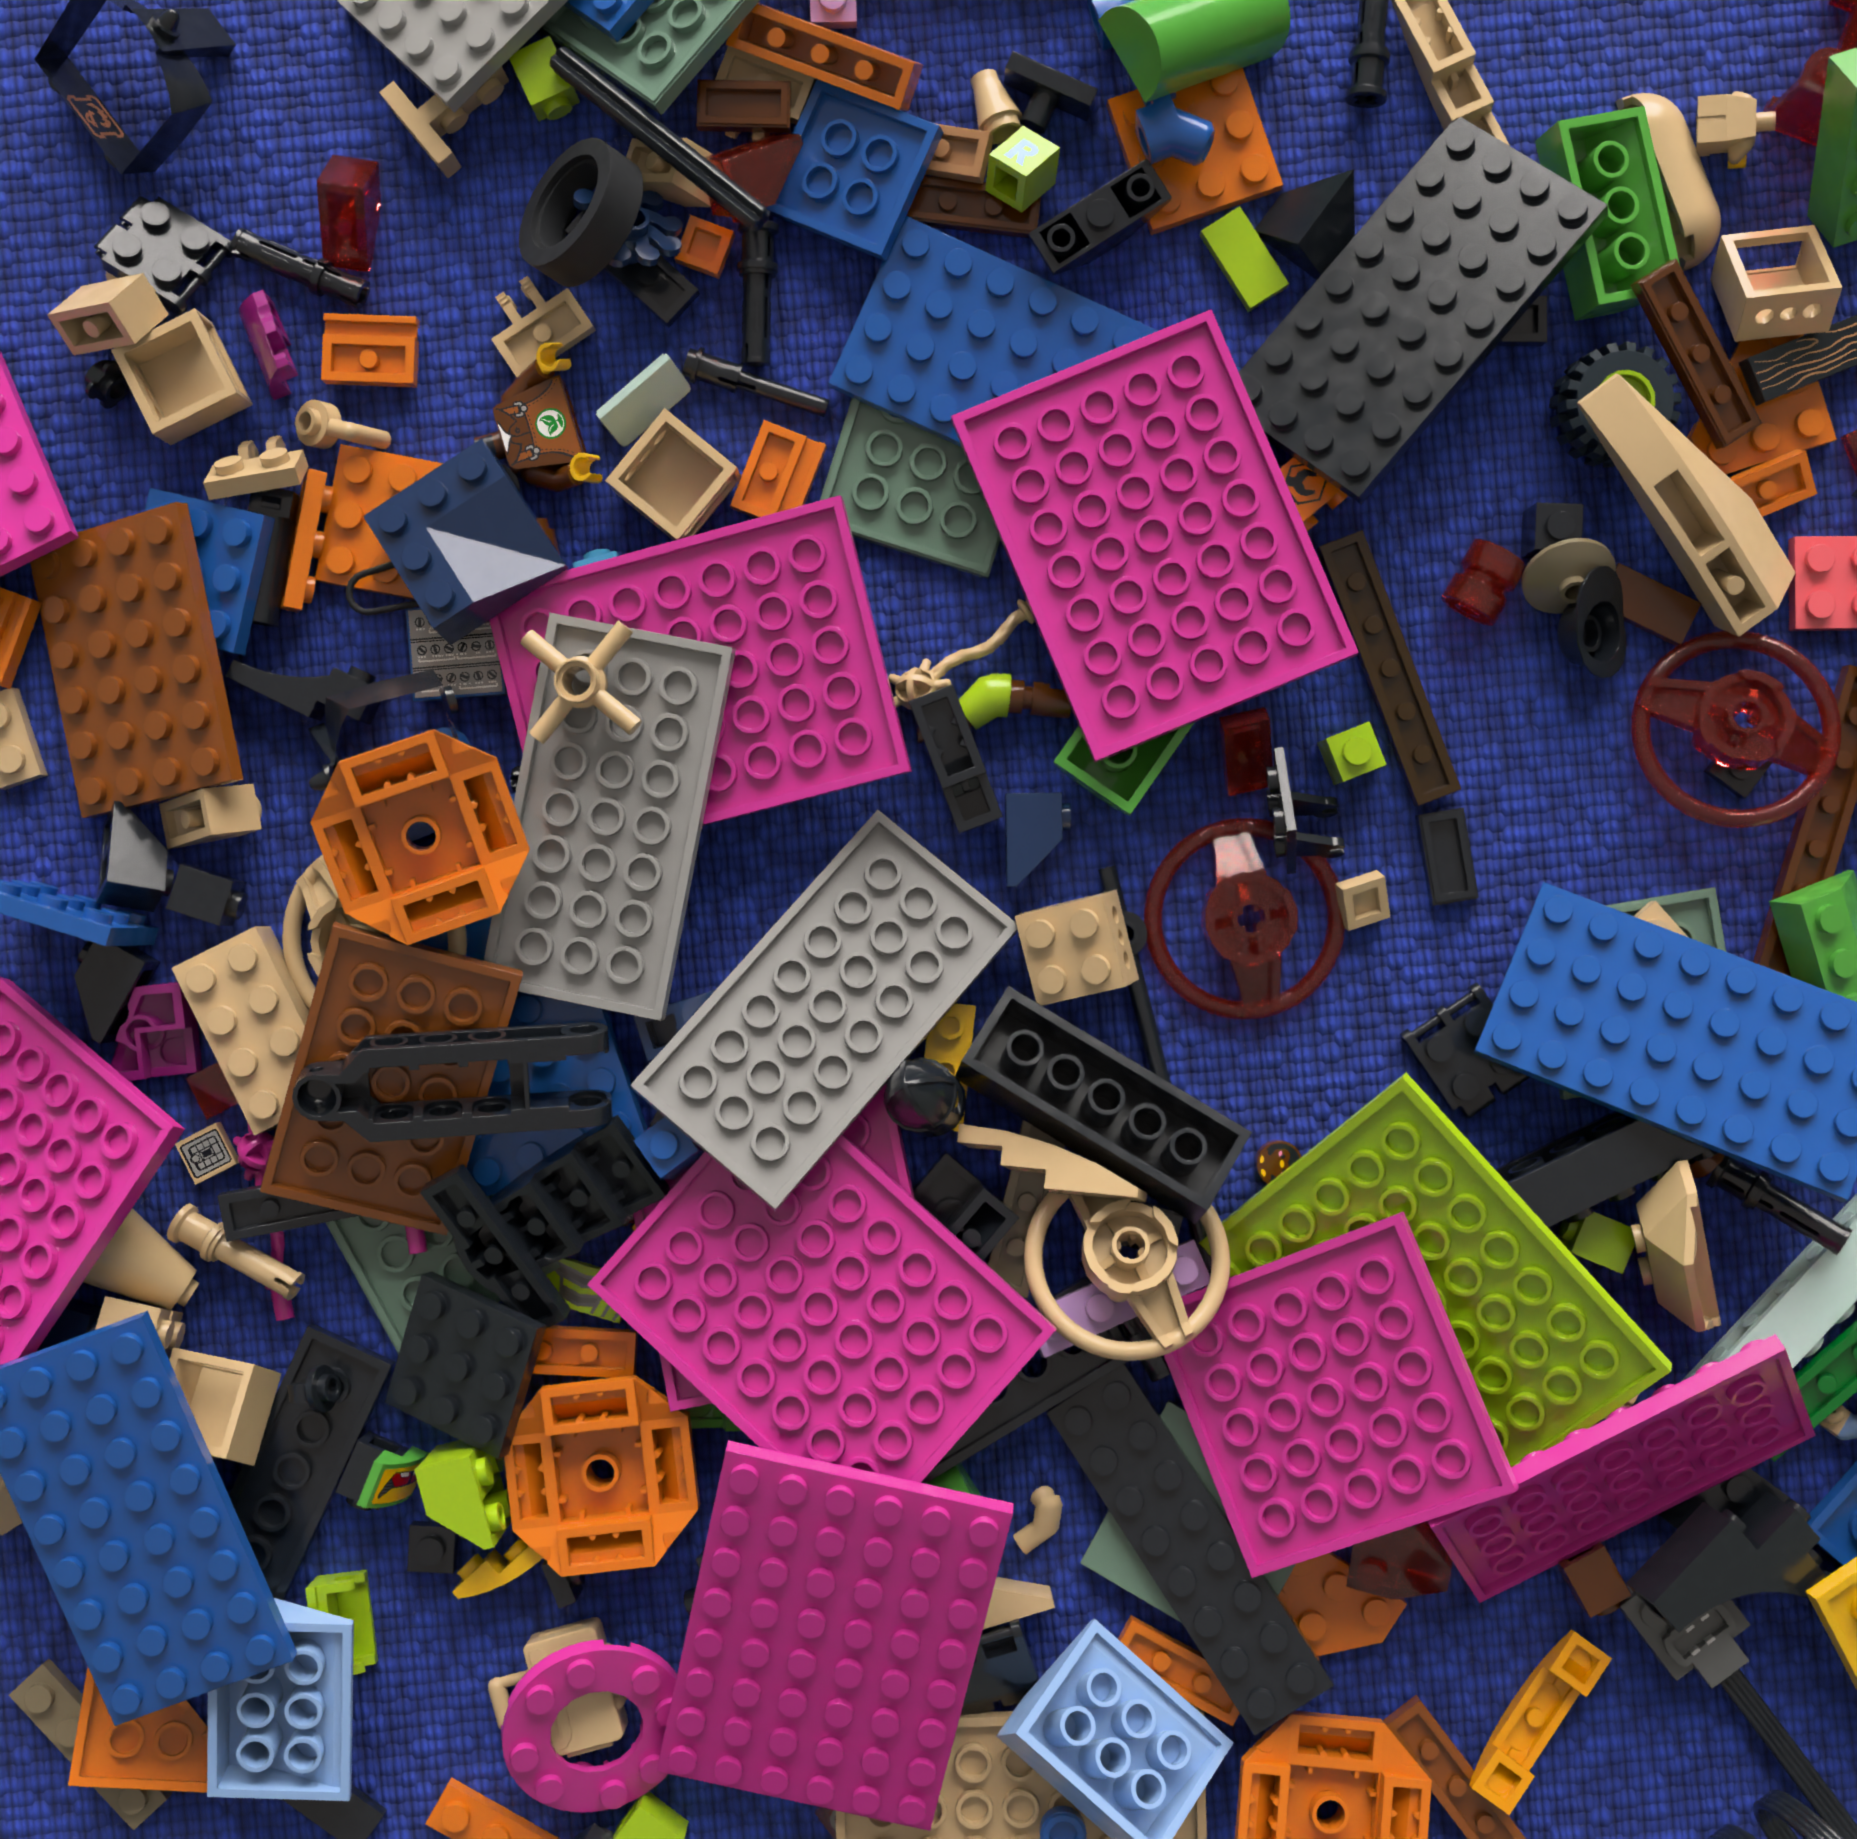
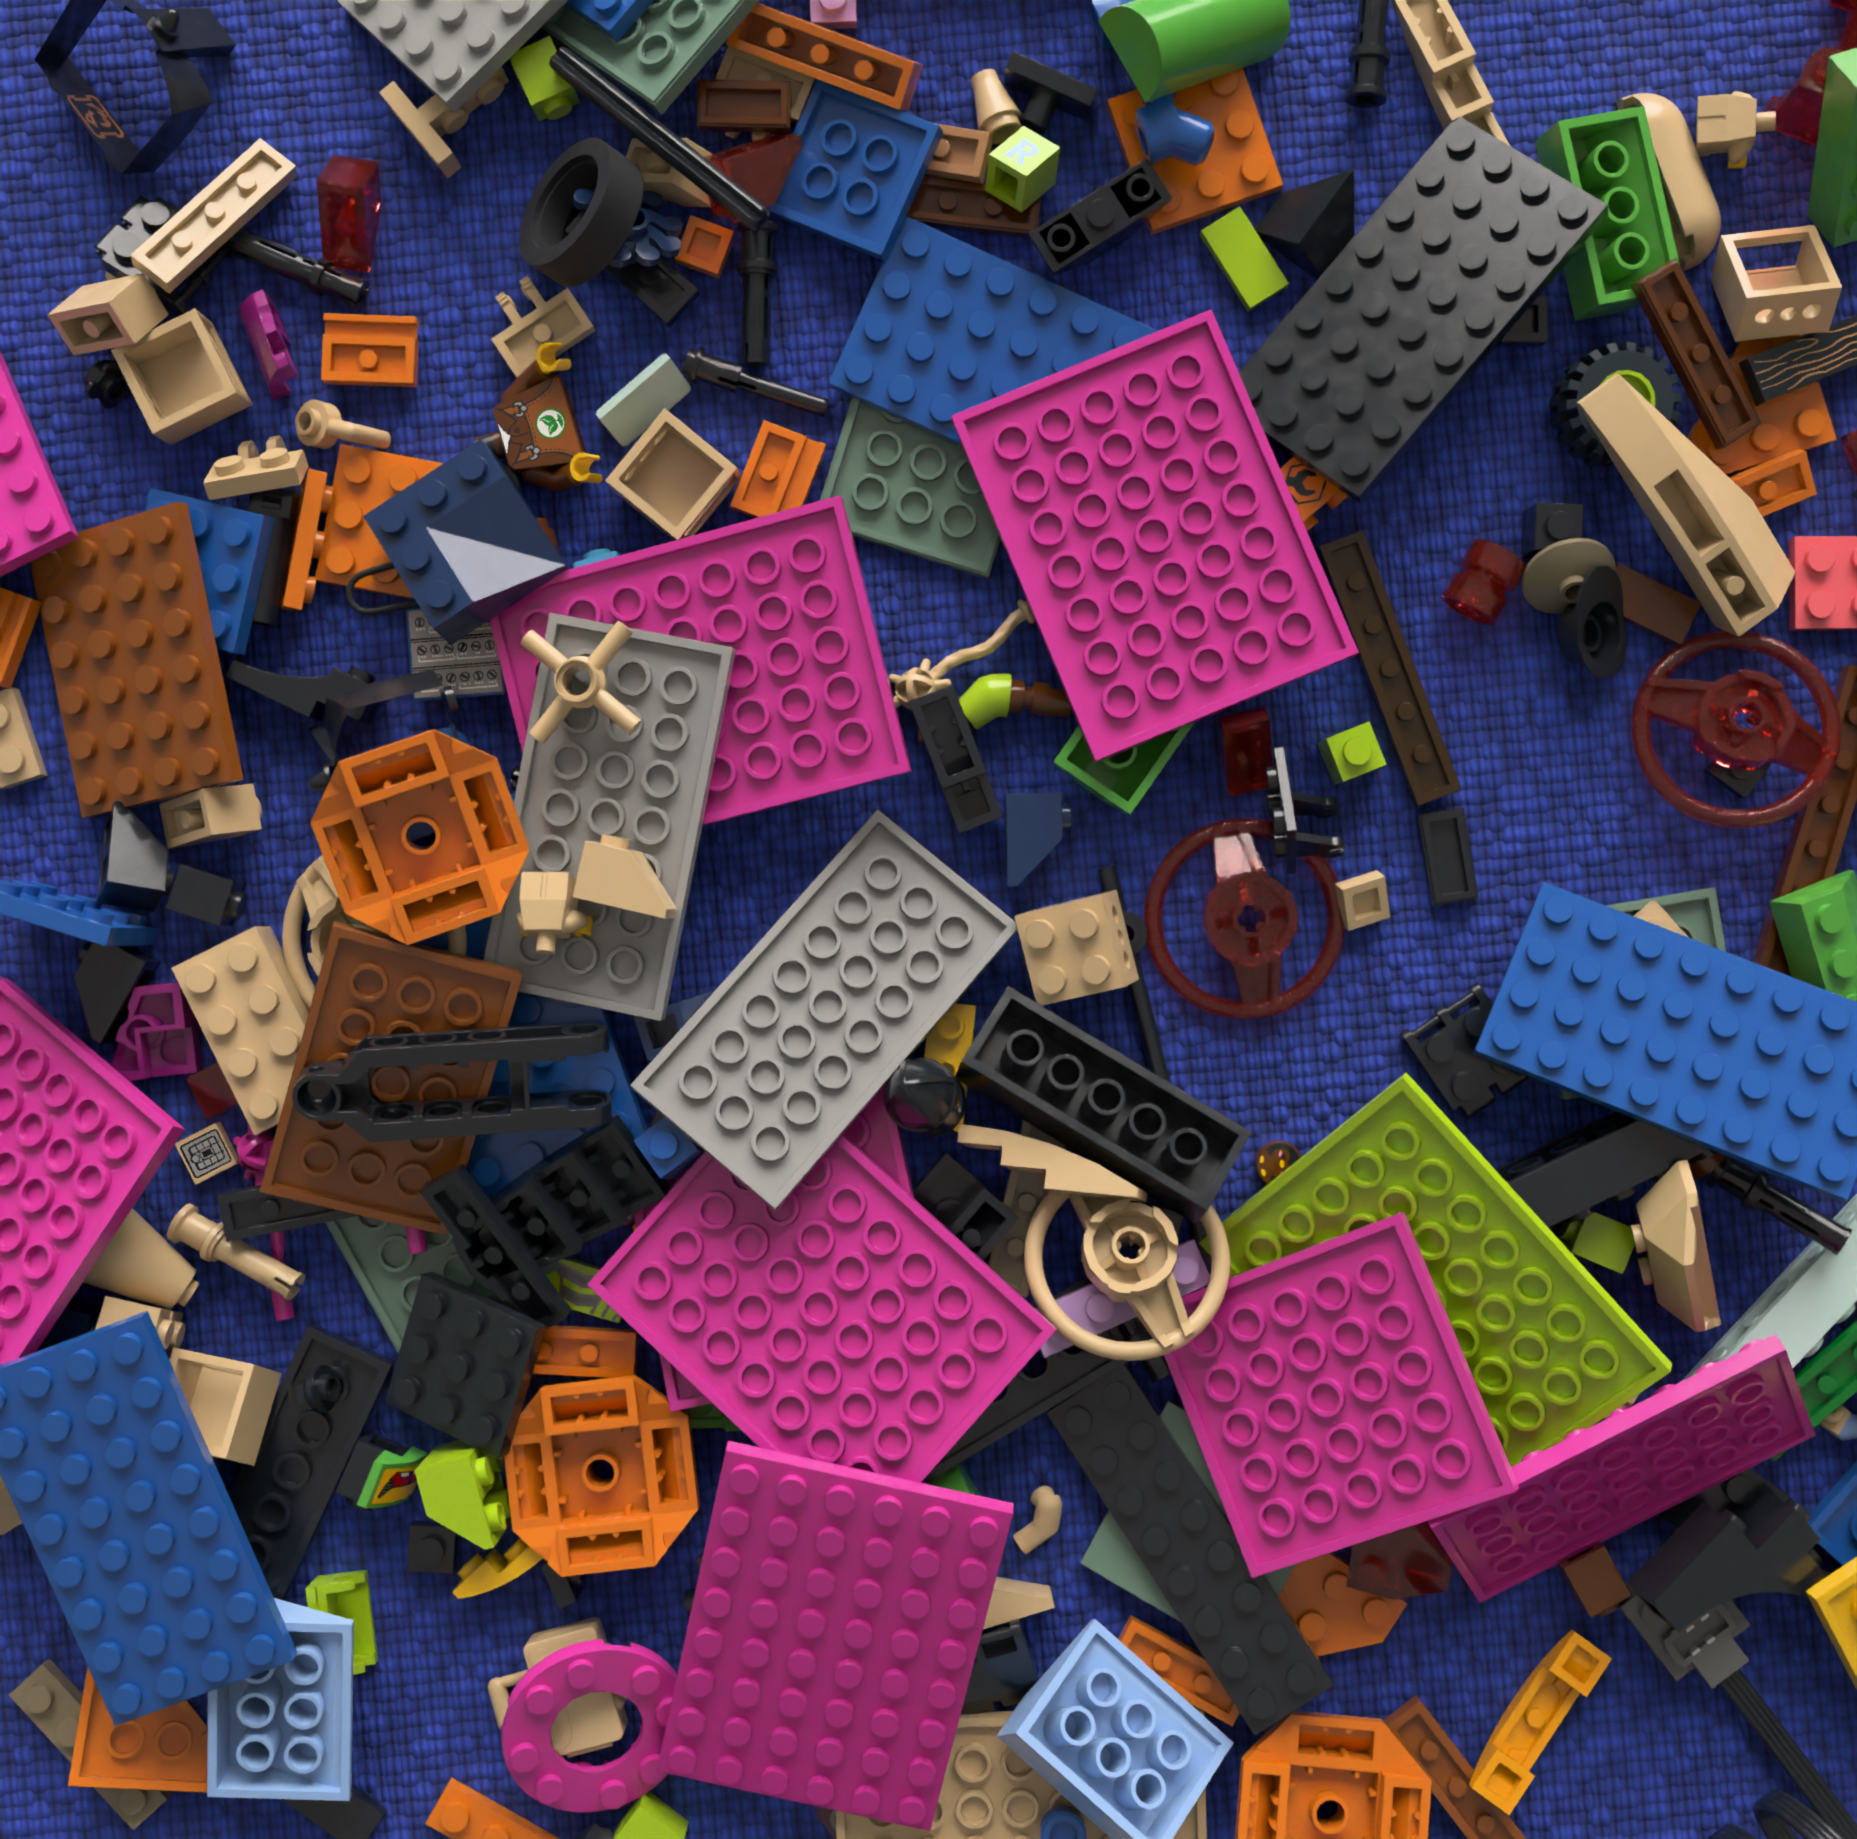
none -> tan plate [130,138,297,294]
none -> tan piece [516,872,593,955]
none -> tan slope [572,834,677,919]

